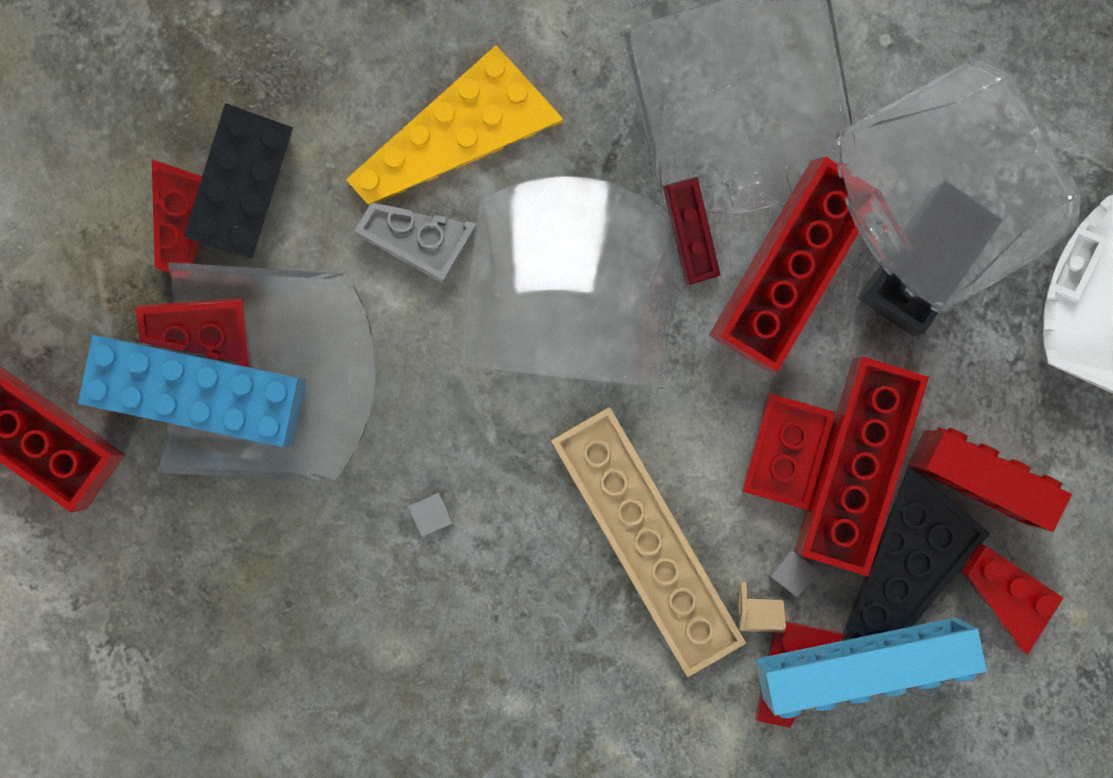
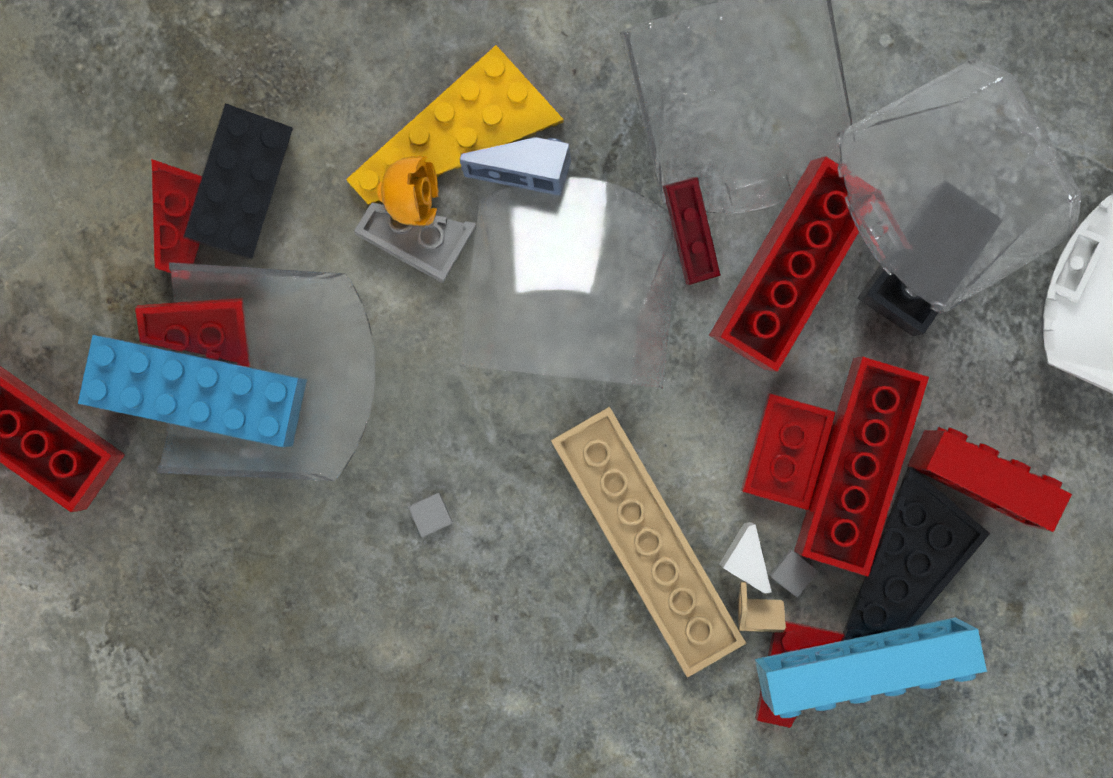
red wing [962,543,1063,655] -> none
none -> light orange cylinder [377,156,439,226]
none -> slope [460,137,571,196]
none -> white slope [719,522,771,594]

